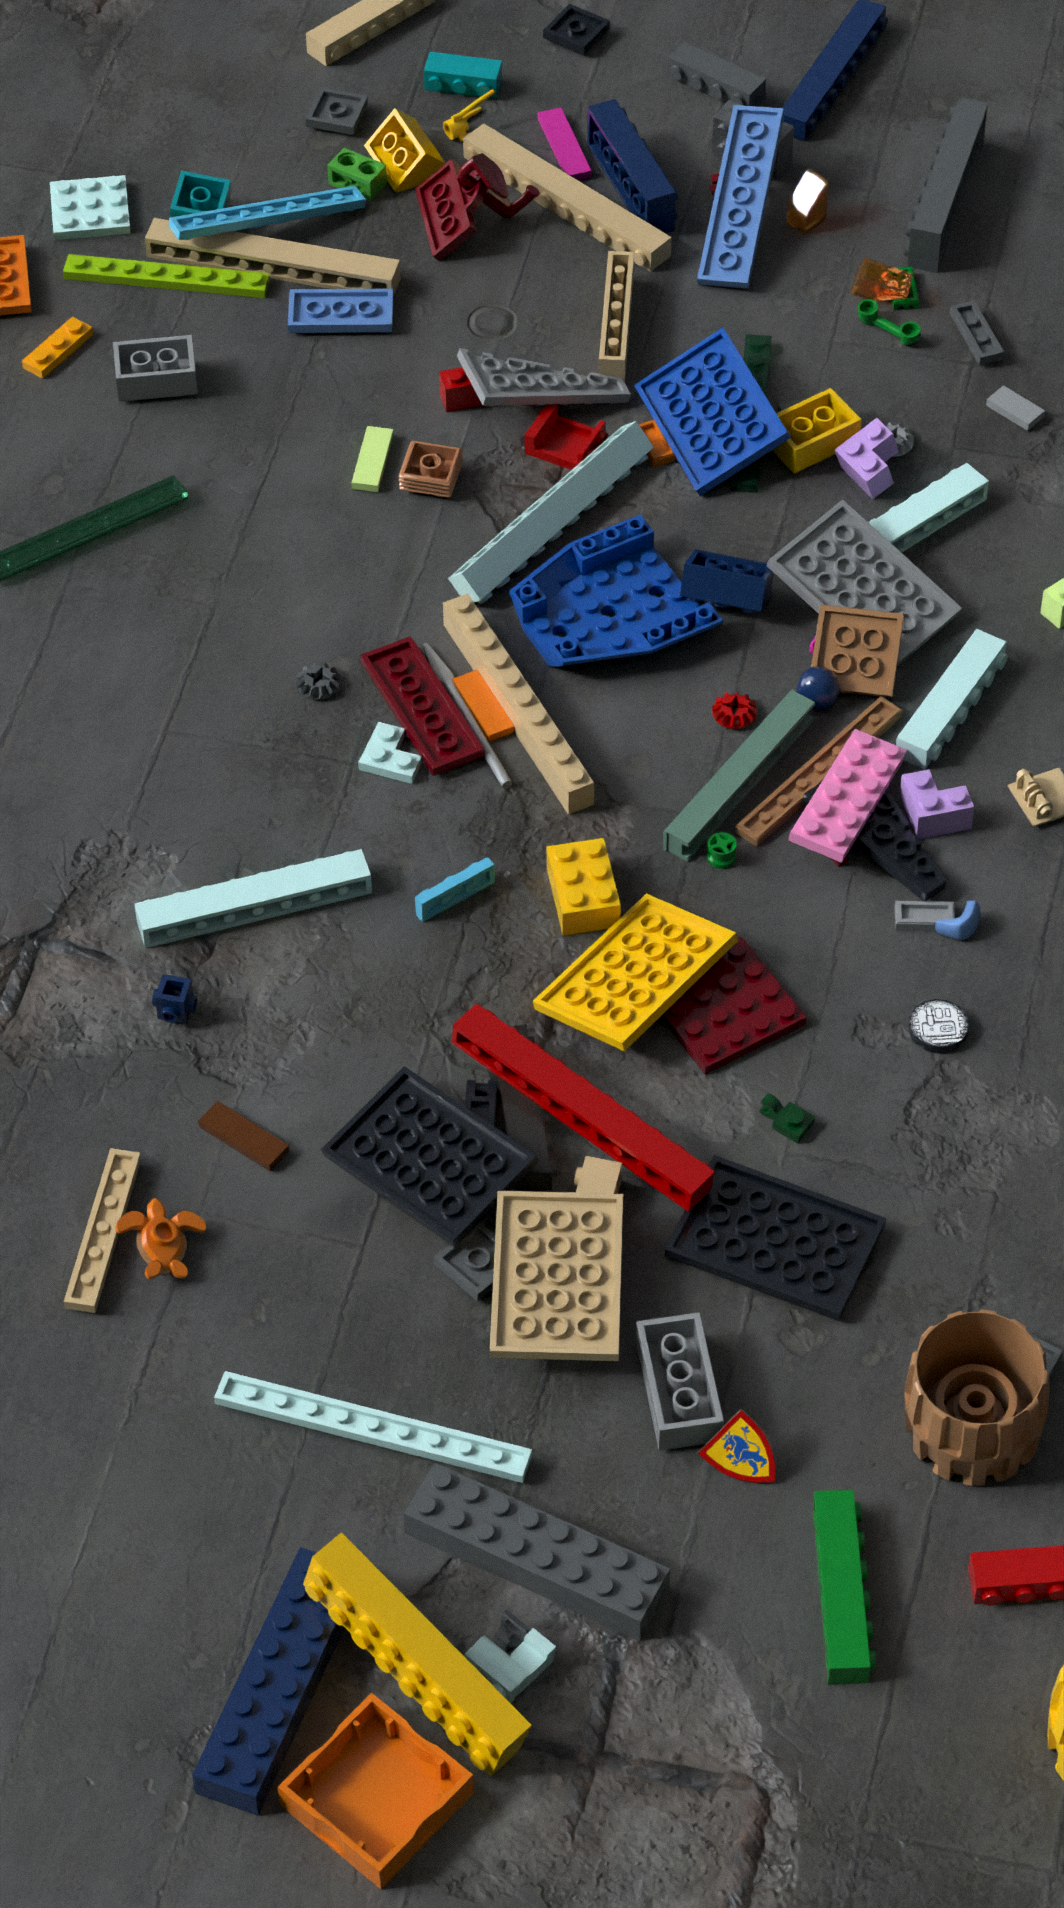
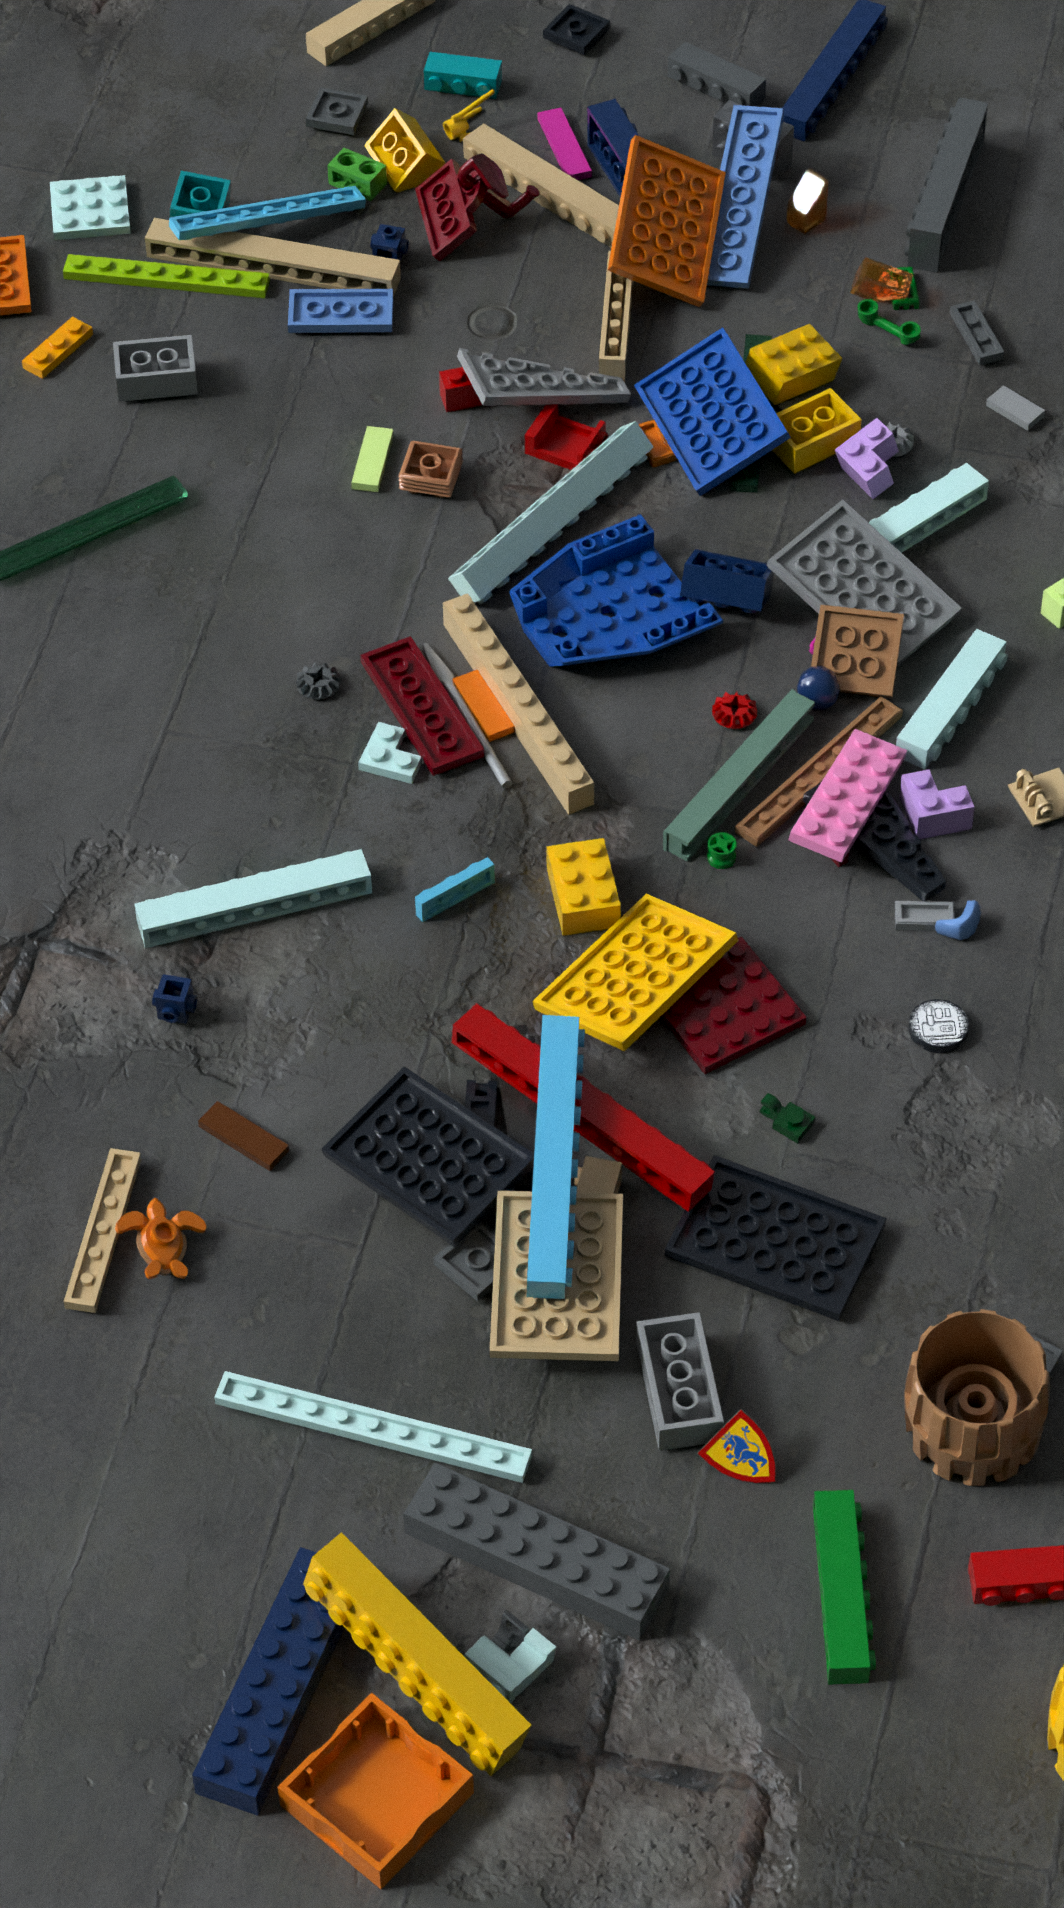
none -> dark blue brick [370,224,409,261]
none -> medium azure brick [526,1015,585,1299]
none -> orange plate [608,135,726,307]
none -> yellow brick [745,324,842,405]

